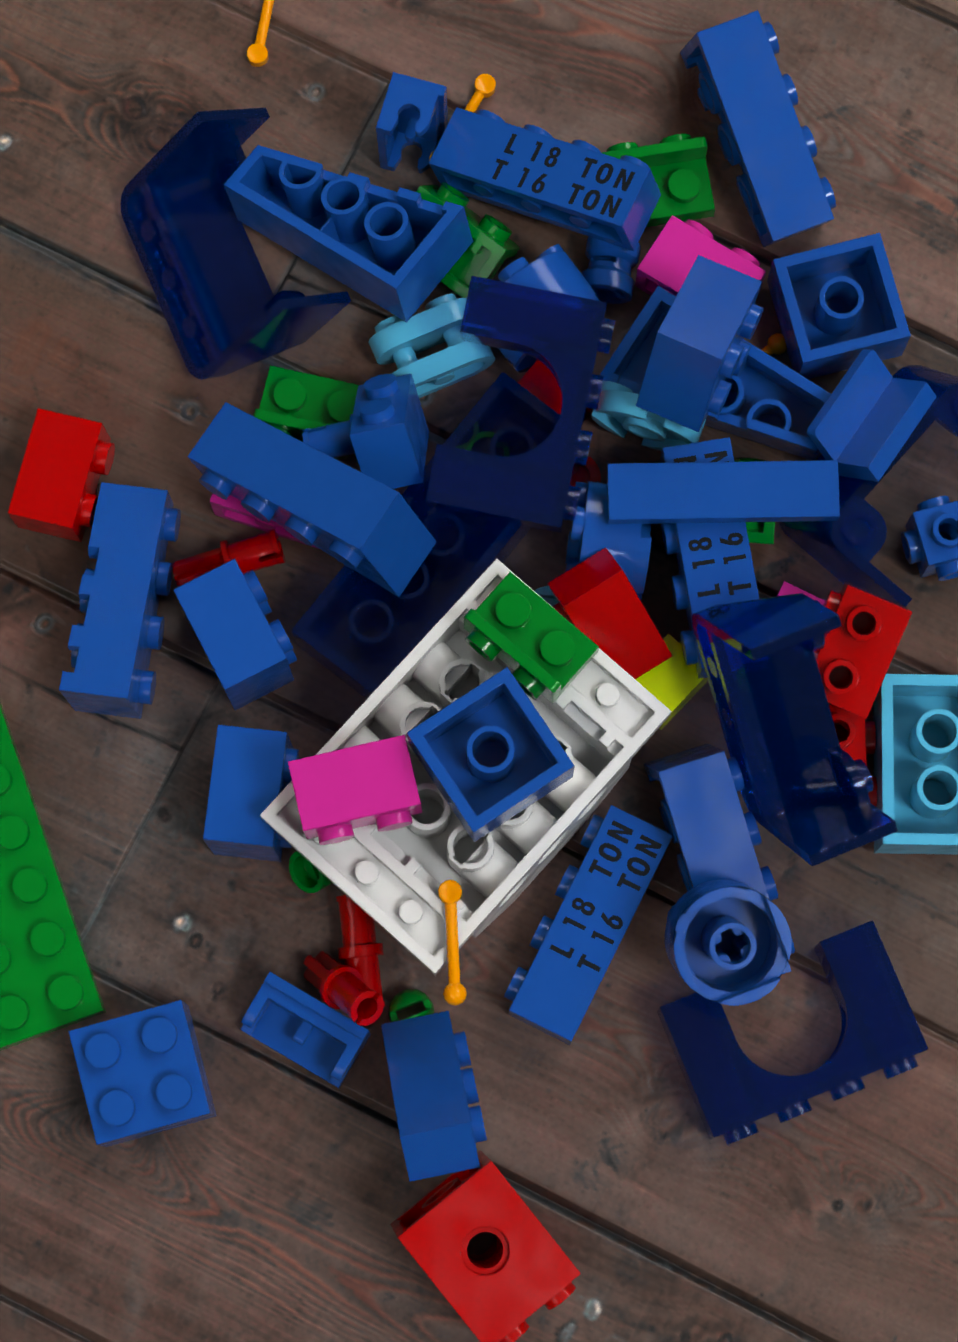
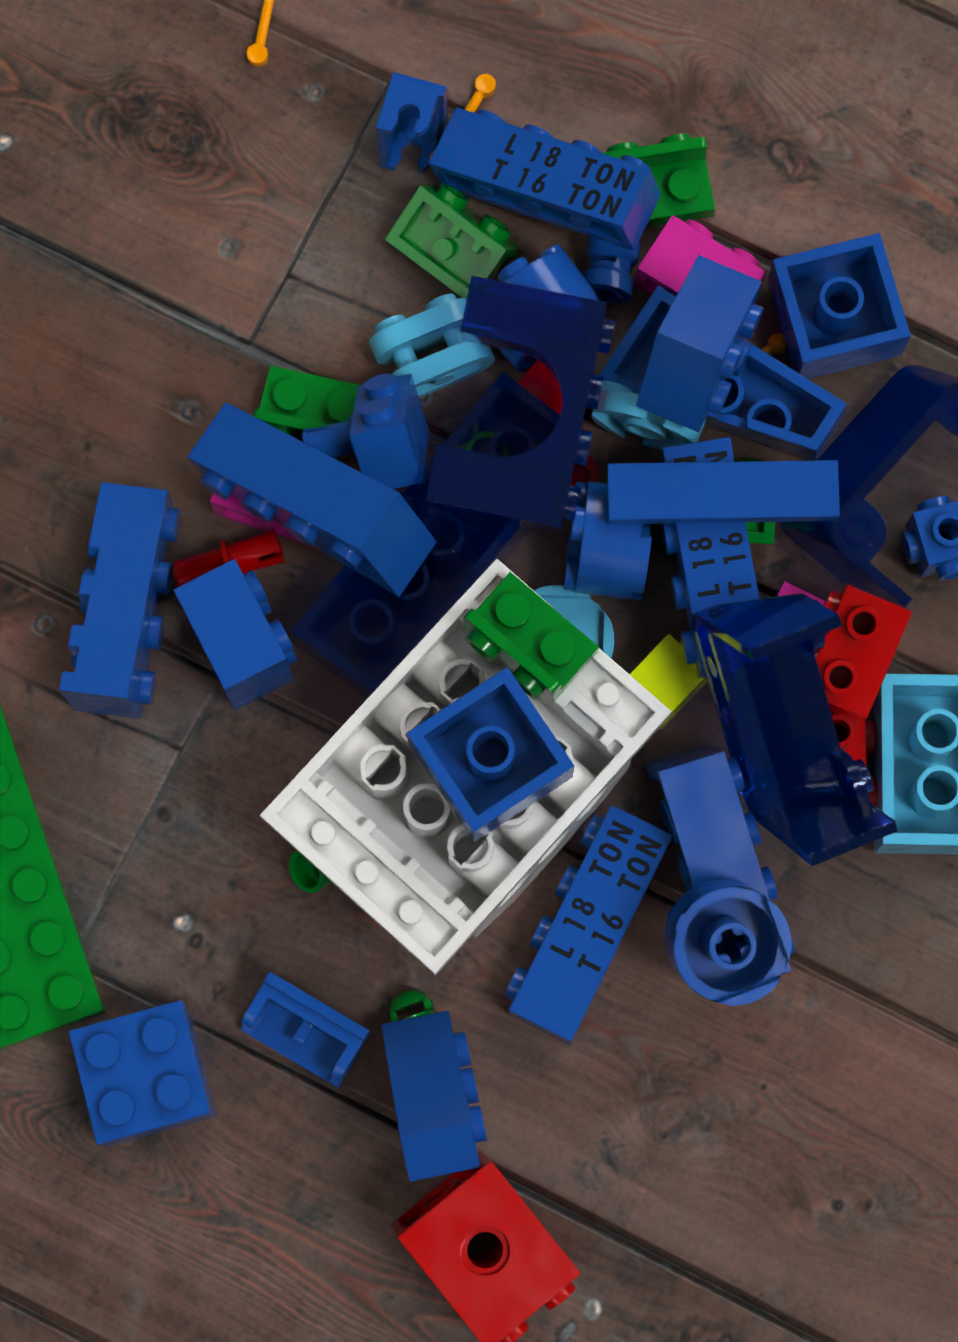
red brick [8,408,115,542] -> none
clear blue windscreen [120,107,351,380] -> none
blue brick [203,725,300,862] -> none
blue wedge [224,145,473,323] -> none
dark pink brick [288,735,423,845] -> none
red axle [303,951,384,1026] -> none
red pin [336,895,385,1007] -> none
light orange hinge [438,880,467,1006] -> none
red brick [547,547,672,679] -> none
clear blue arch [657,920,928,1145] -> none
blue wedge [680,10,836,247] -> none
blue panel [807,349,937,482] -> none

